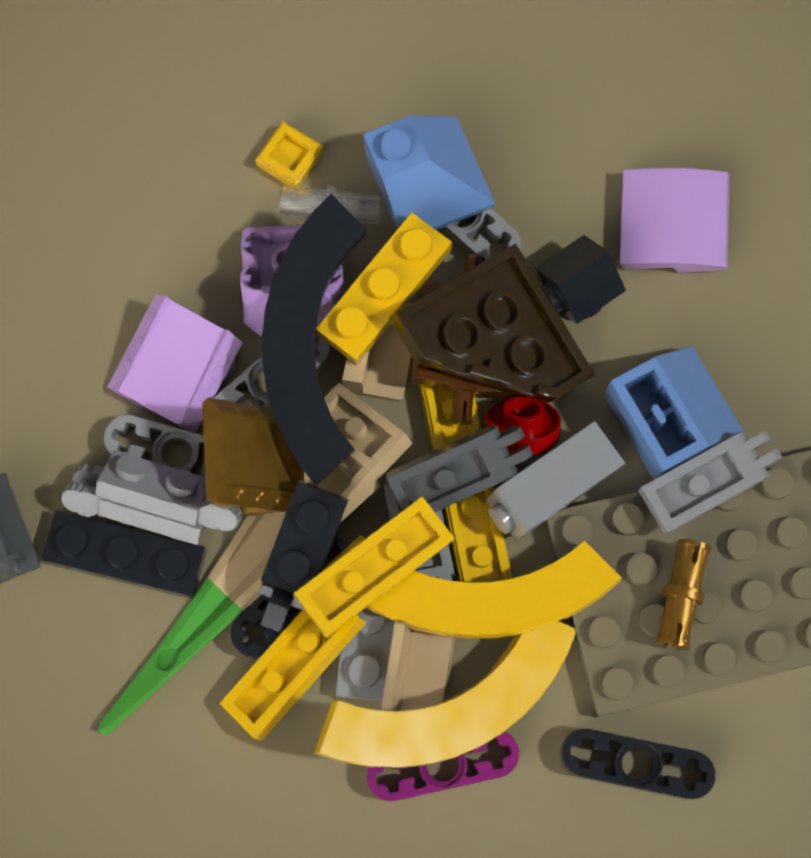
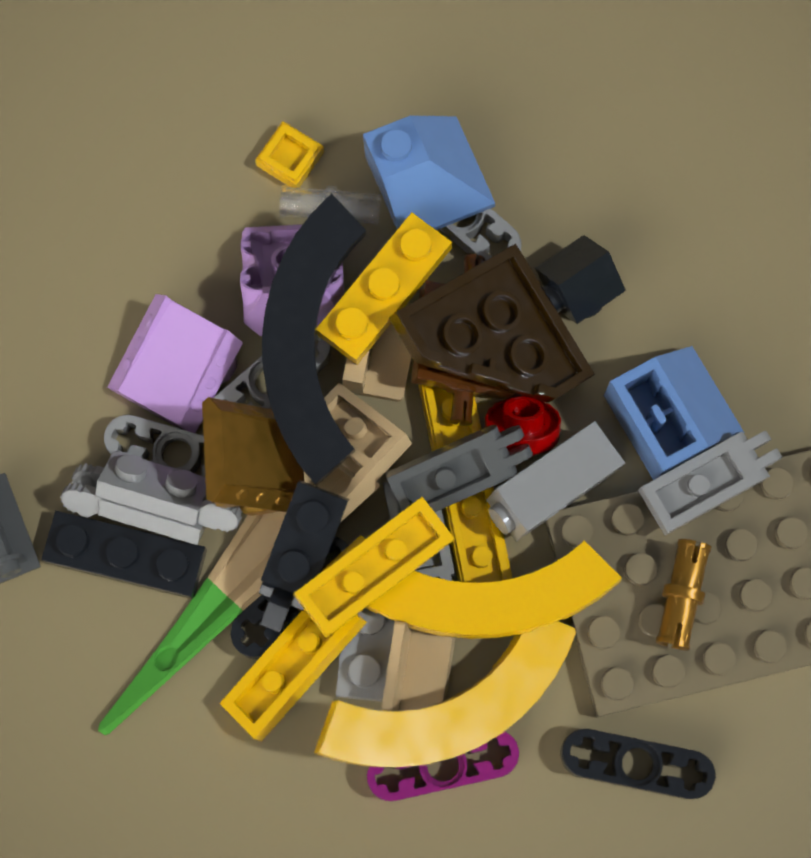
lavender slope [620,168,730,273] -> none

